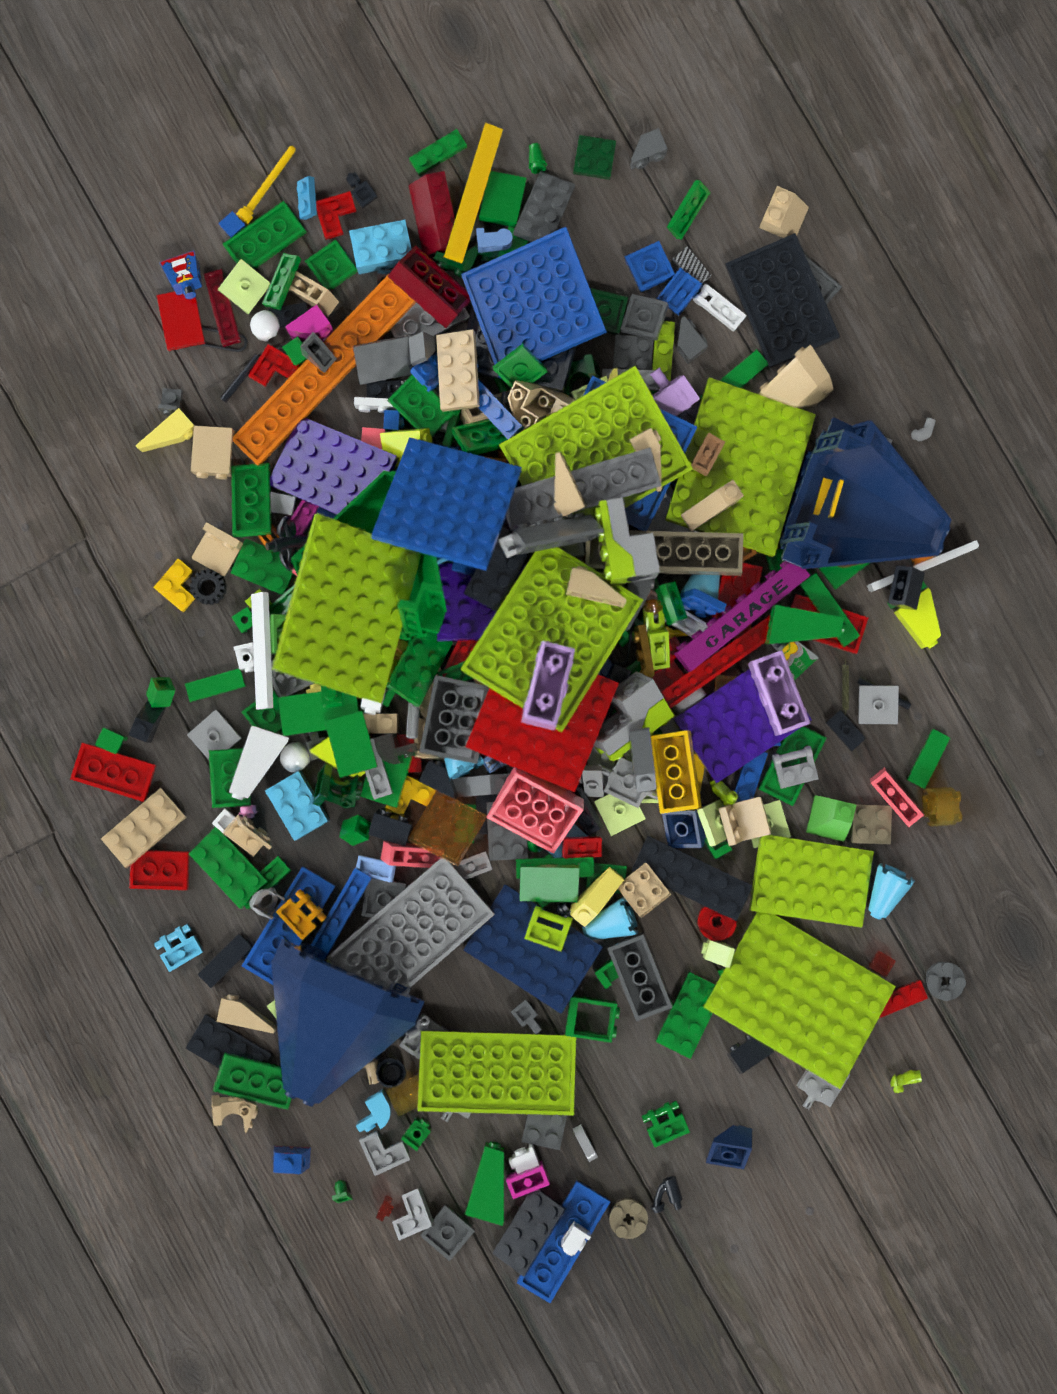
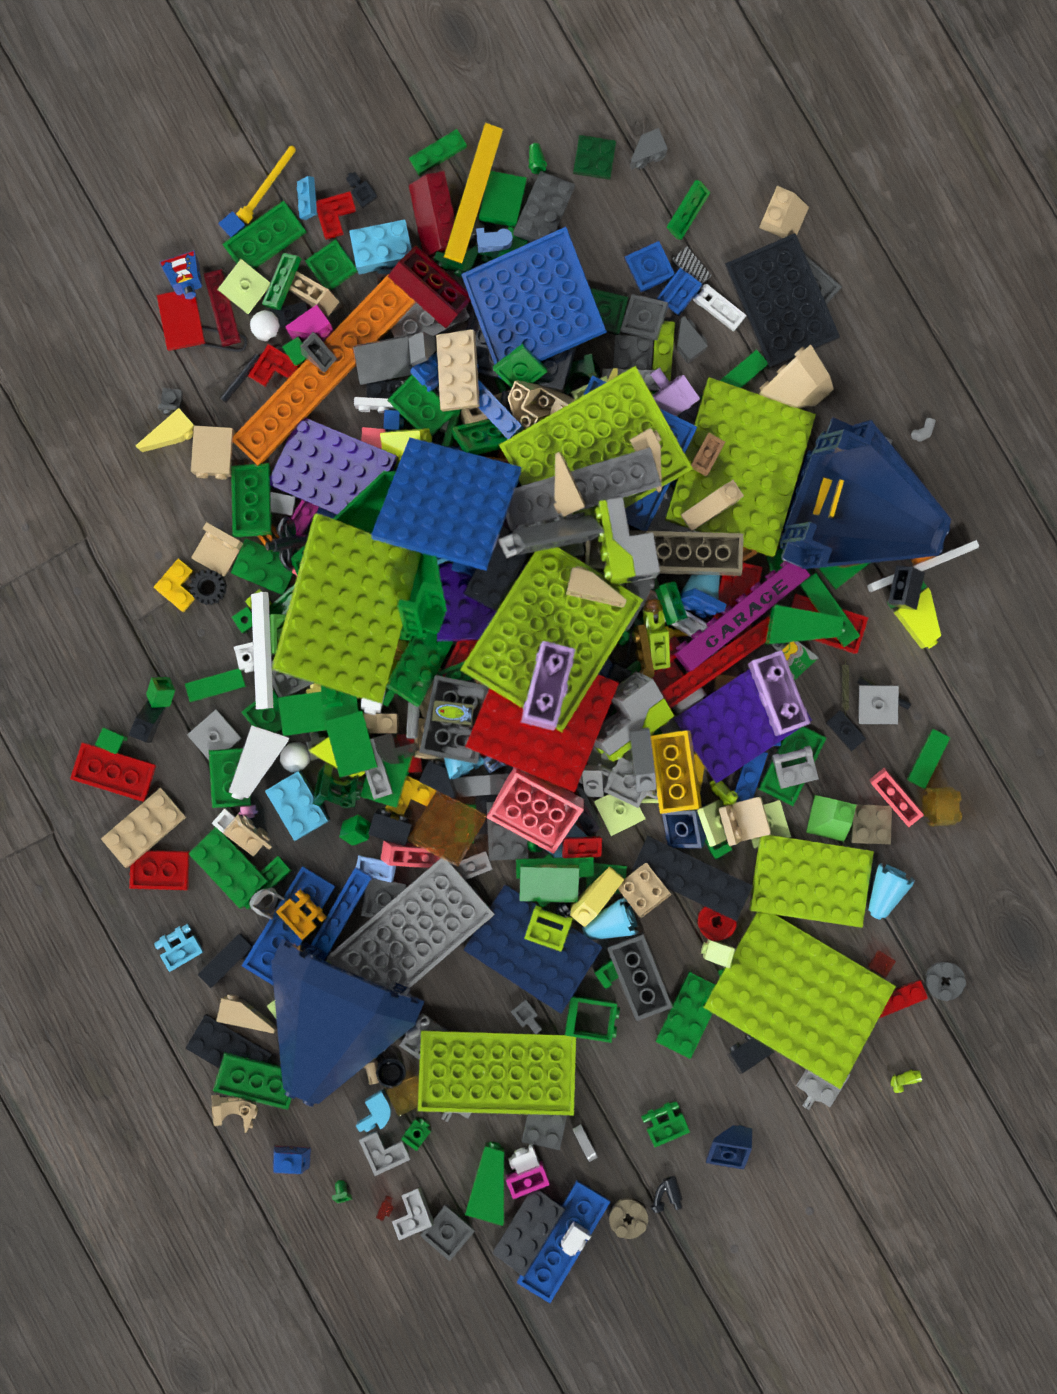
none -> tile [432,700,474,726]

